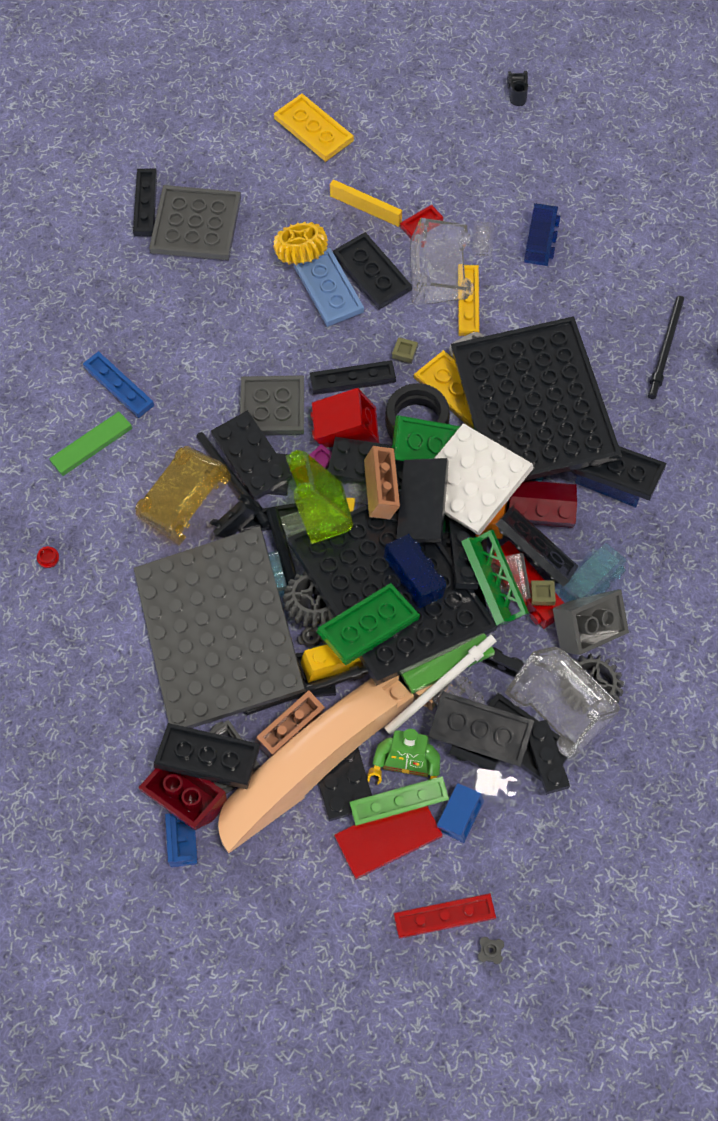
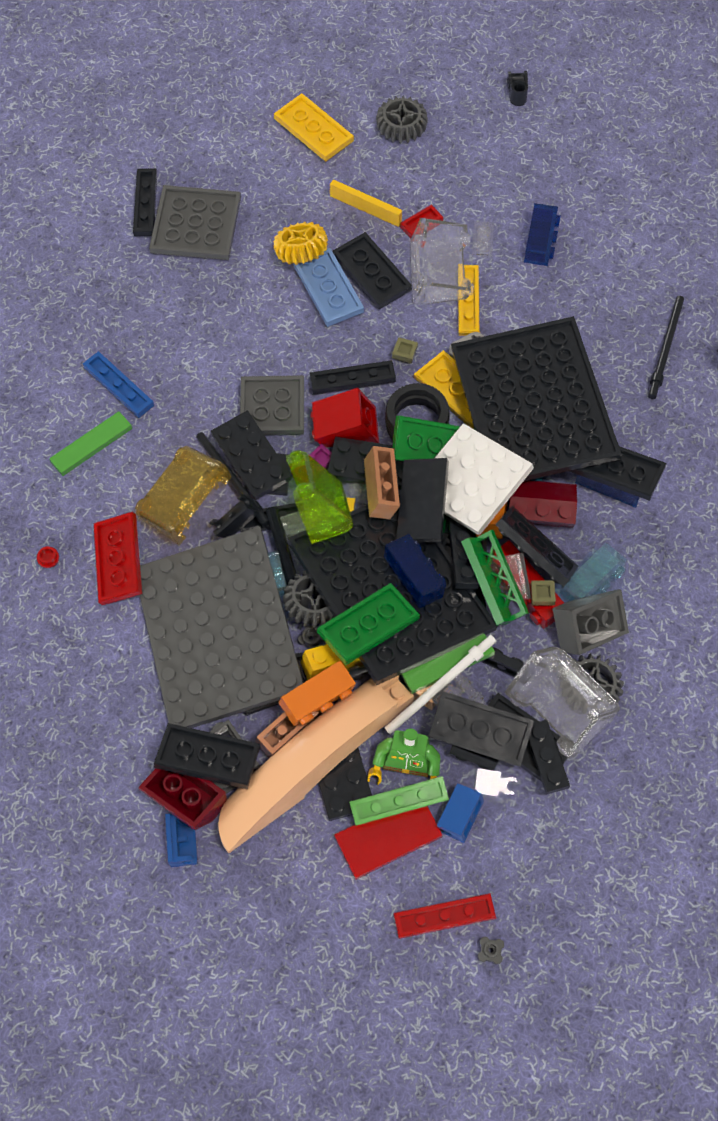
none -> red tile [93,511,142,605]
none -> orange brick [279,660,356,726]
none -> dark grey gear [376,96,428,144]

